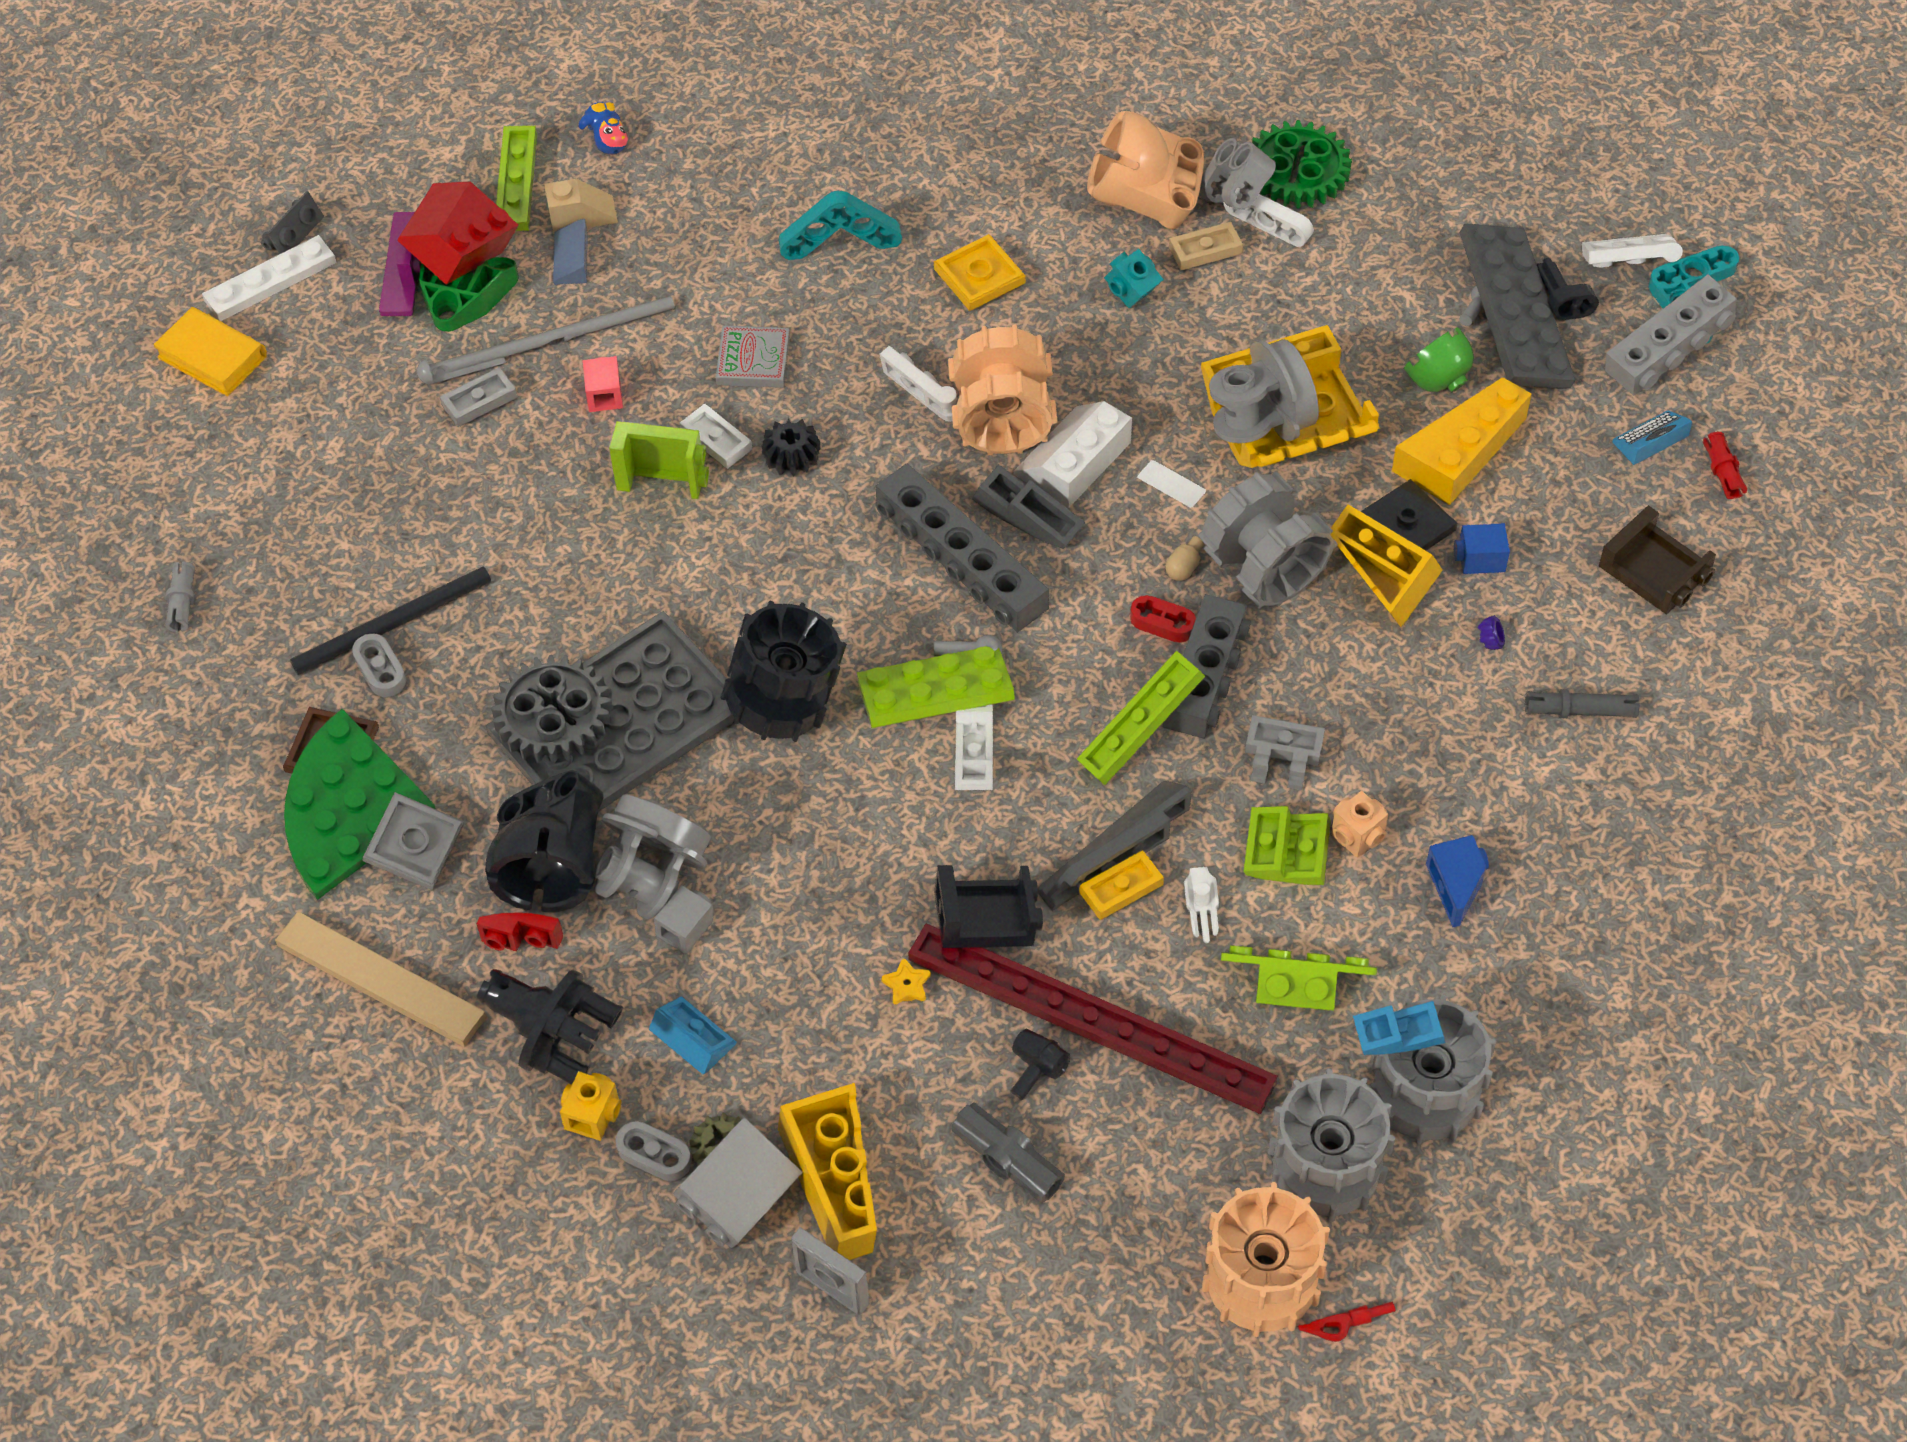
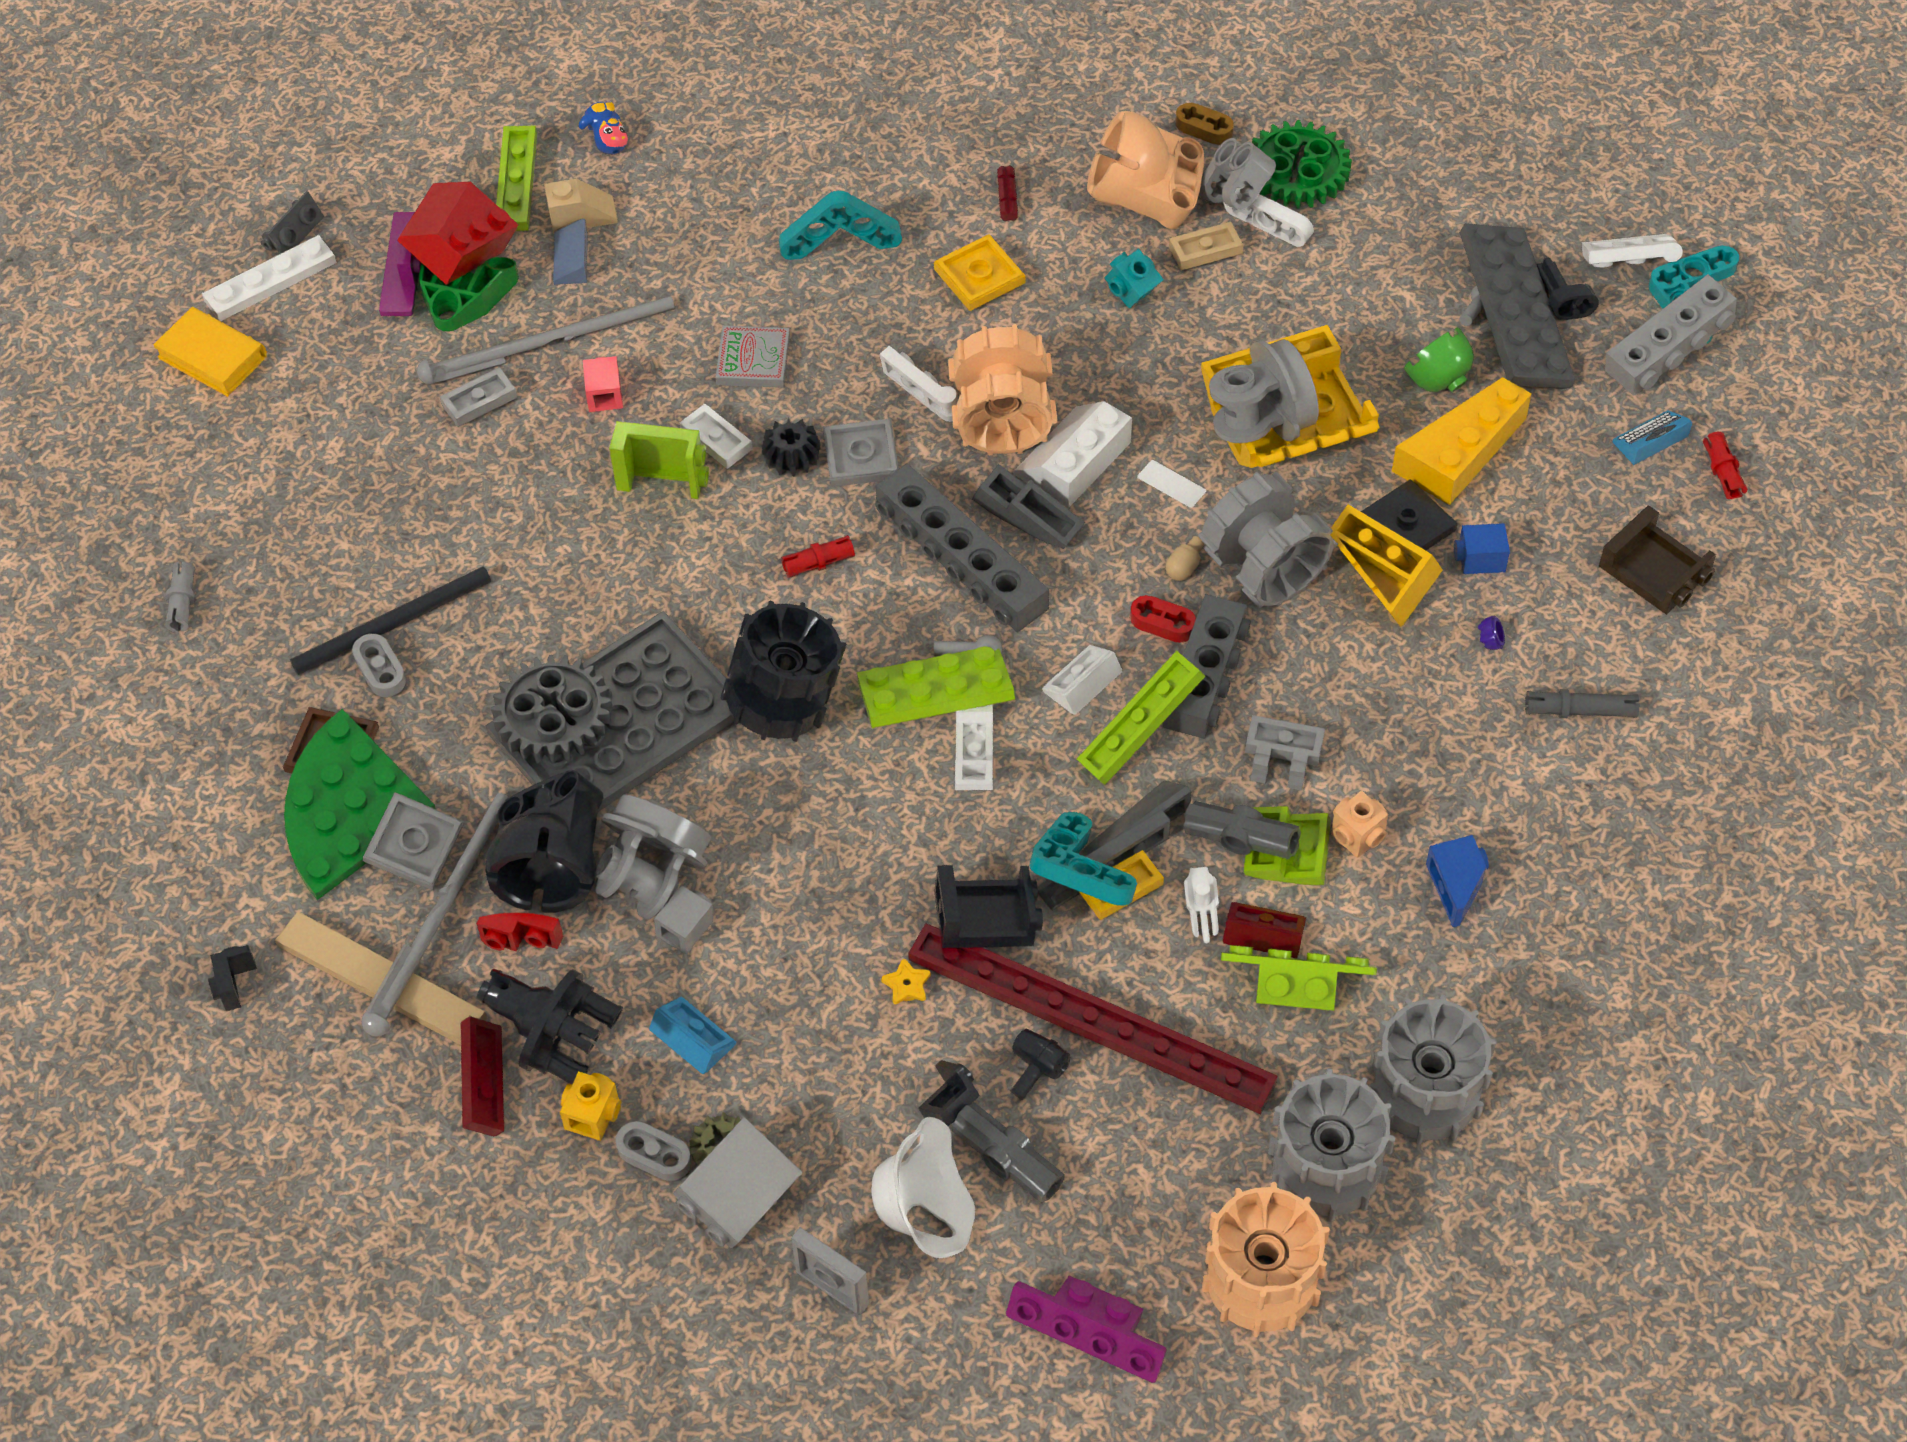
yellow wedge [778,1083,877,1260] -> none
red hand [1297,1302,1396,1342] -> none
dark azure slope [1353,1001,1446,1055] -> none
none -> black bracket [208,945,257,1011]
none -> light grey bar [361,793,509,1037]
none -> dark red plate [461,1016,504,1137]
none -> red pin [781,535,855,578]
none -> light grey tile [823,419,899,487]
none -> white piece [871,1117,975,1258]
none -> black bracket [918,1060,980,1126]
none -> dark red axle [997,165,1018,222]
none -> magenta bracket [1006,1276,1167,1383]
none -> teal beam [1029,812,1137,906]
none -> white slope [1042,645,1122,715]
none -> pearl gold beam [1175,103,1234,145]
none -> dark grey piece [1183,801,1301,859]
none -> dark red slope [1223,902,1306,959]

